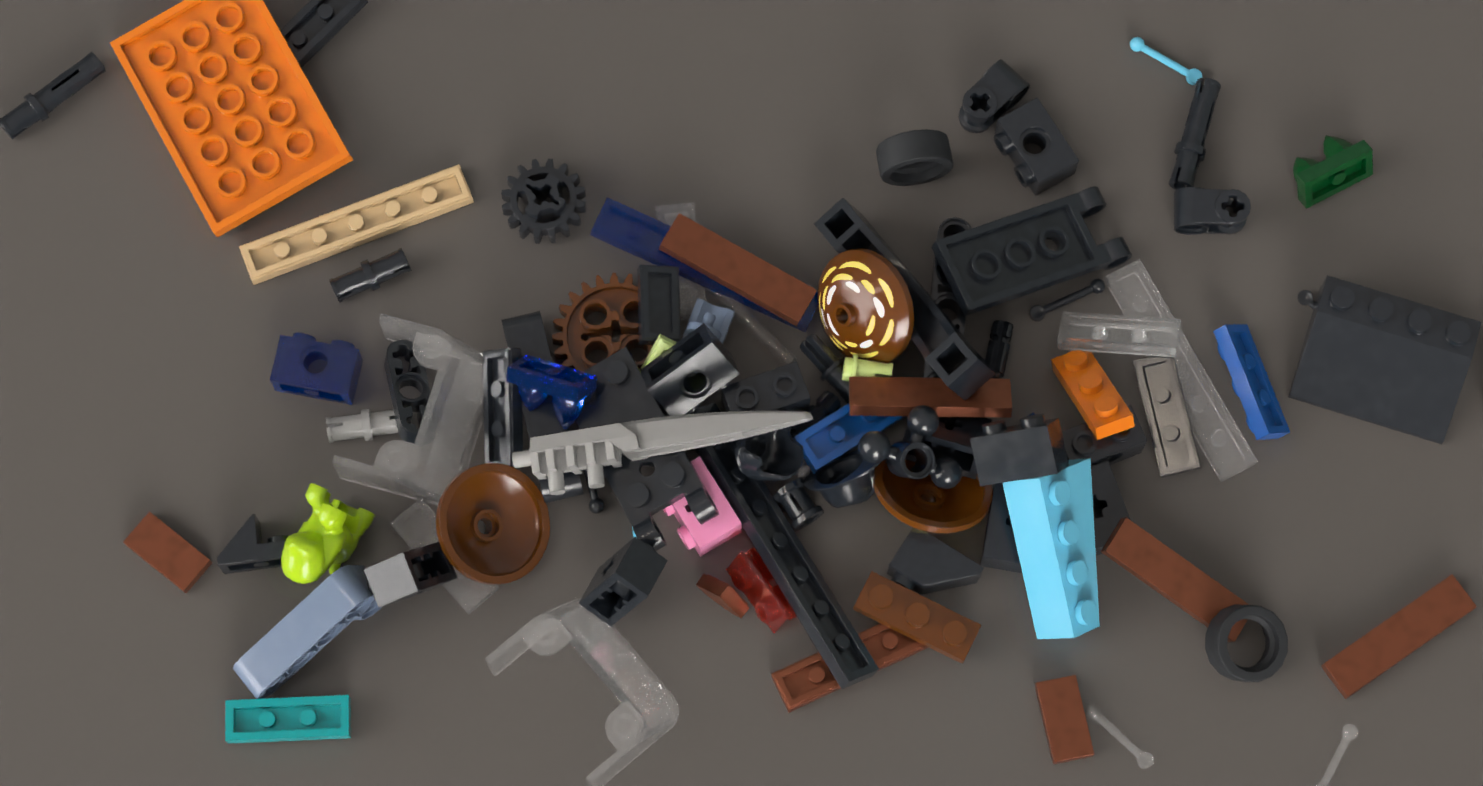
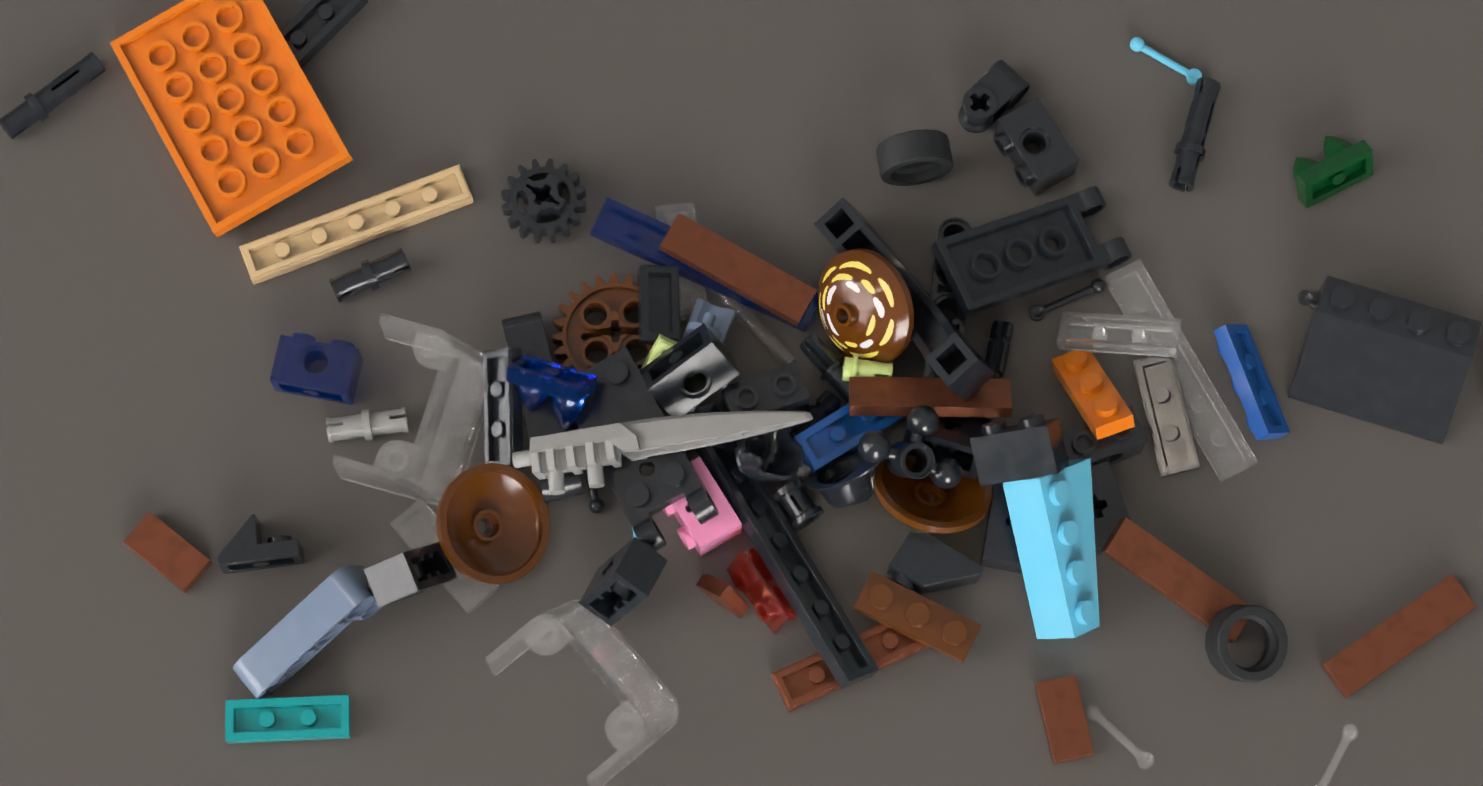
lime animal [281,483,375,584] -> none
black beam [384,340,436,446] -> none
black piece [1174,187,1251,235] -> none

